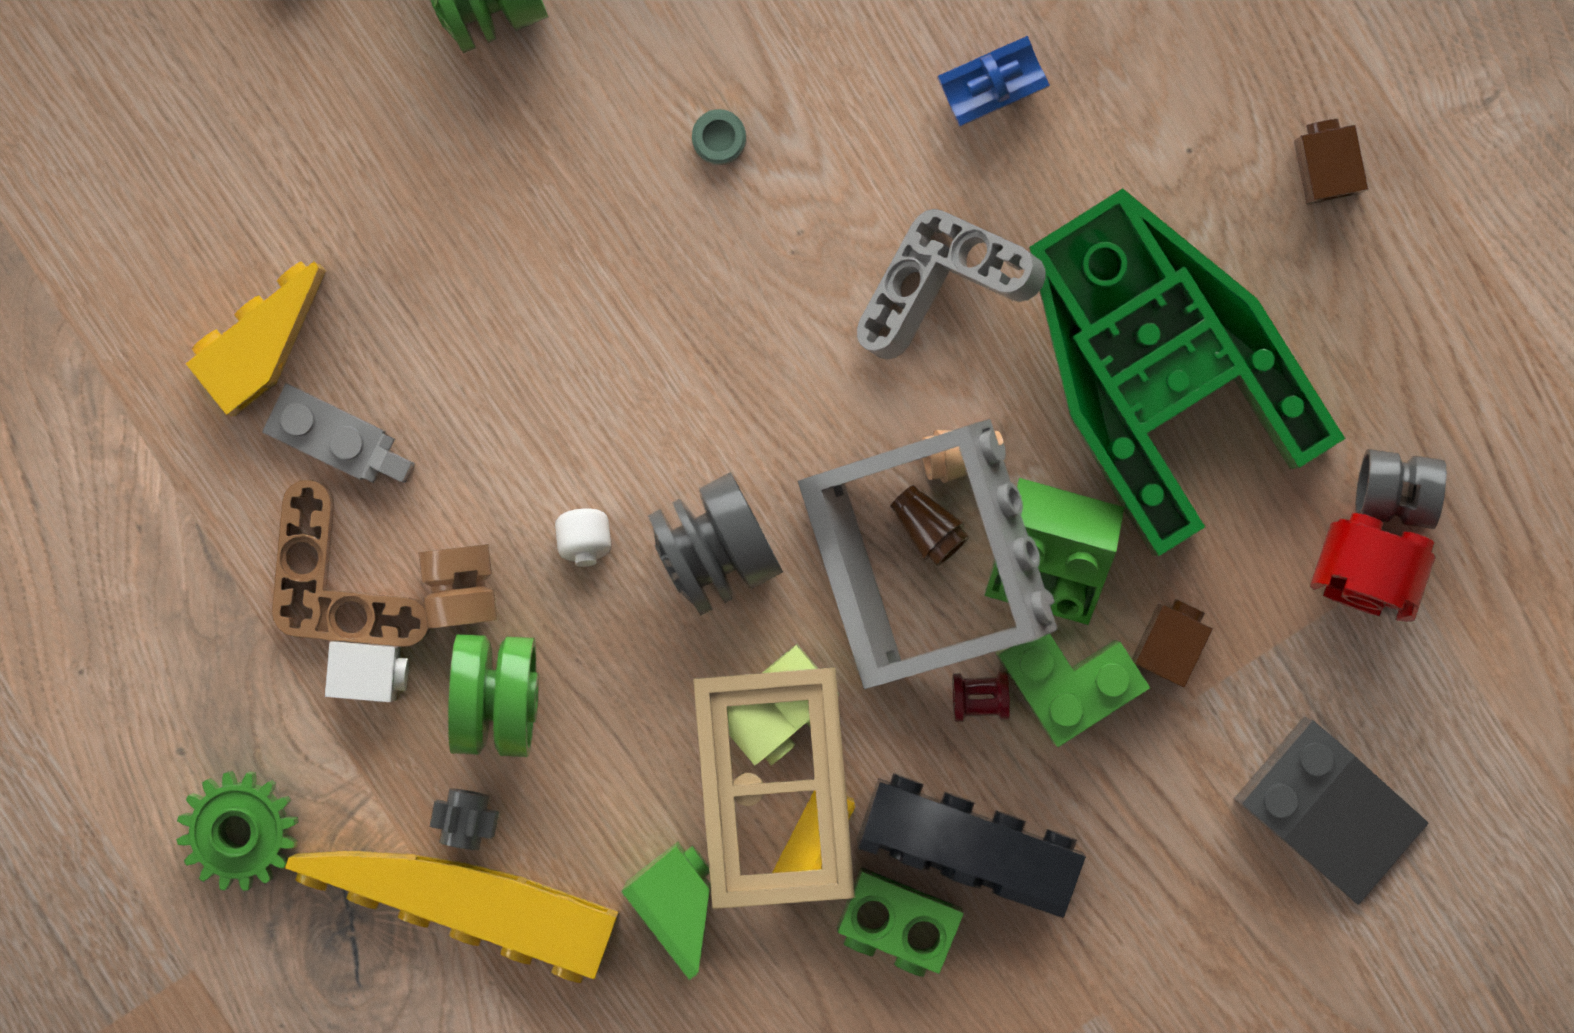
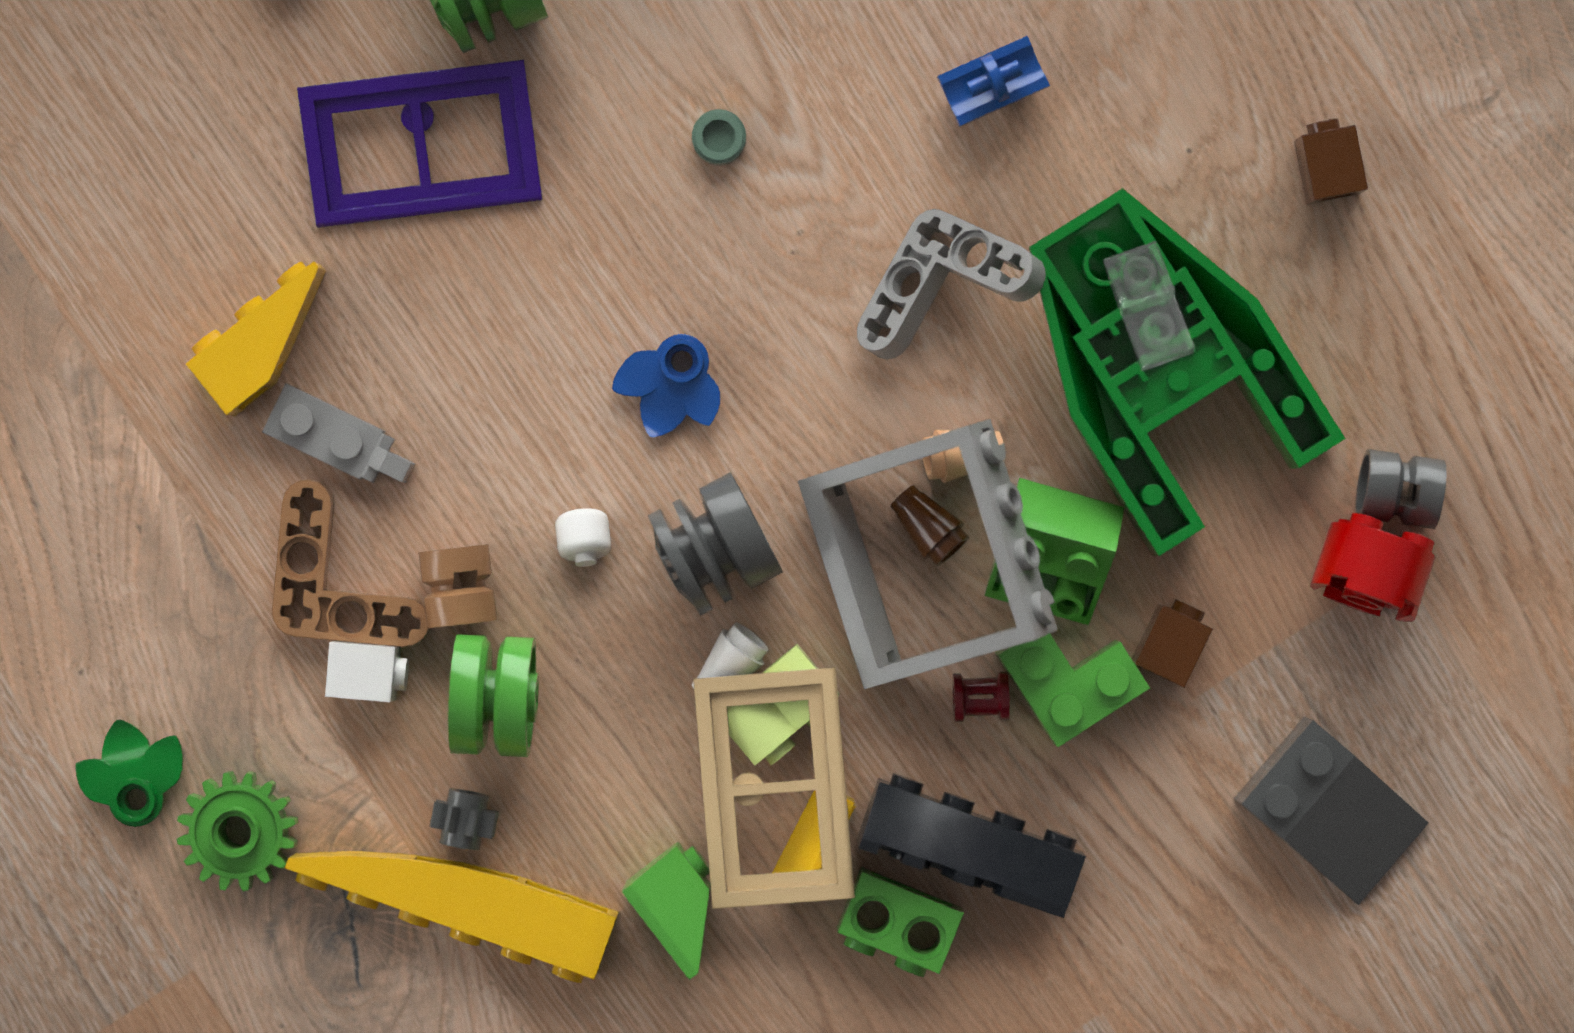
none -> green plate [75,719,184,827]
none -> dark purple door [297,60,543,228]
none -> blue plate [612,334,720,438]
none -> white cone [692,623,769,688]
none -> clear slope [1103,241,1195,372]

